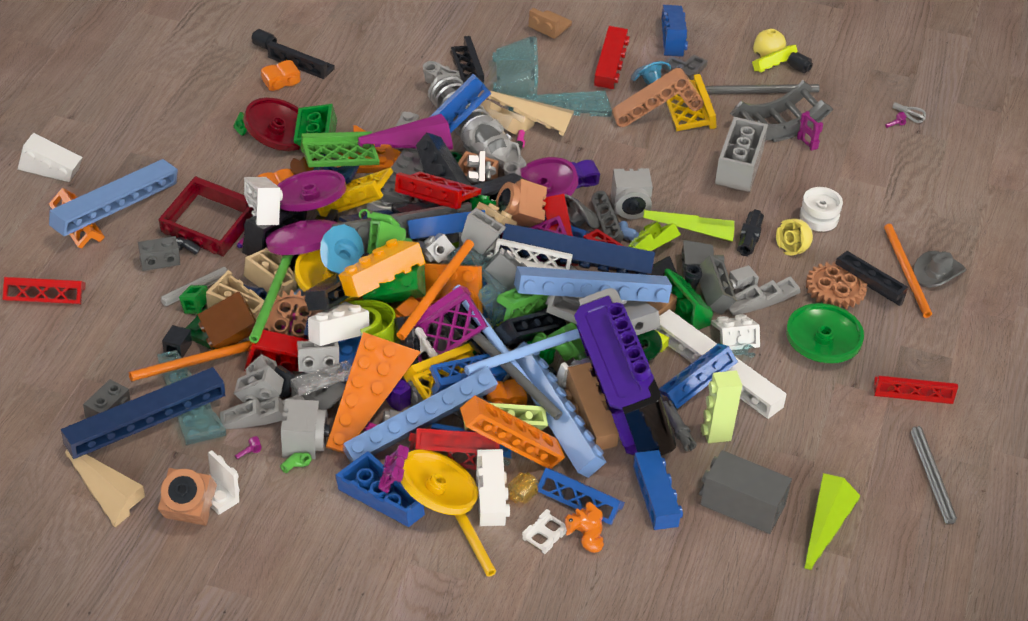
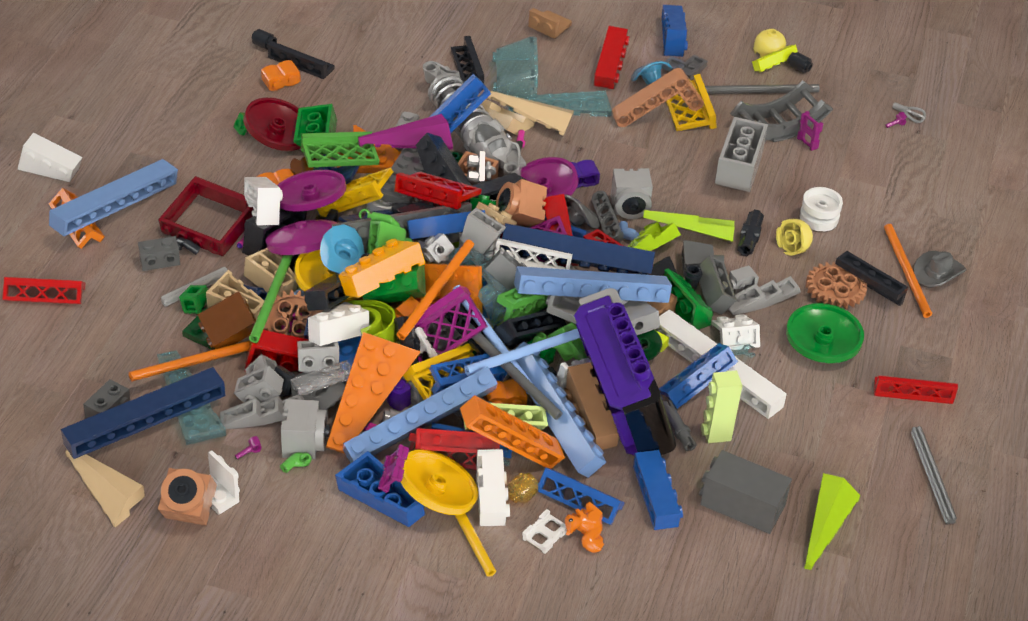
black brick [162,325,192,359] -> none

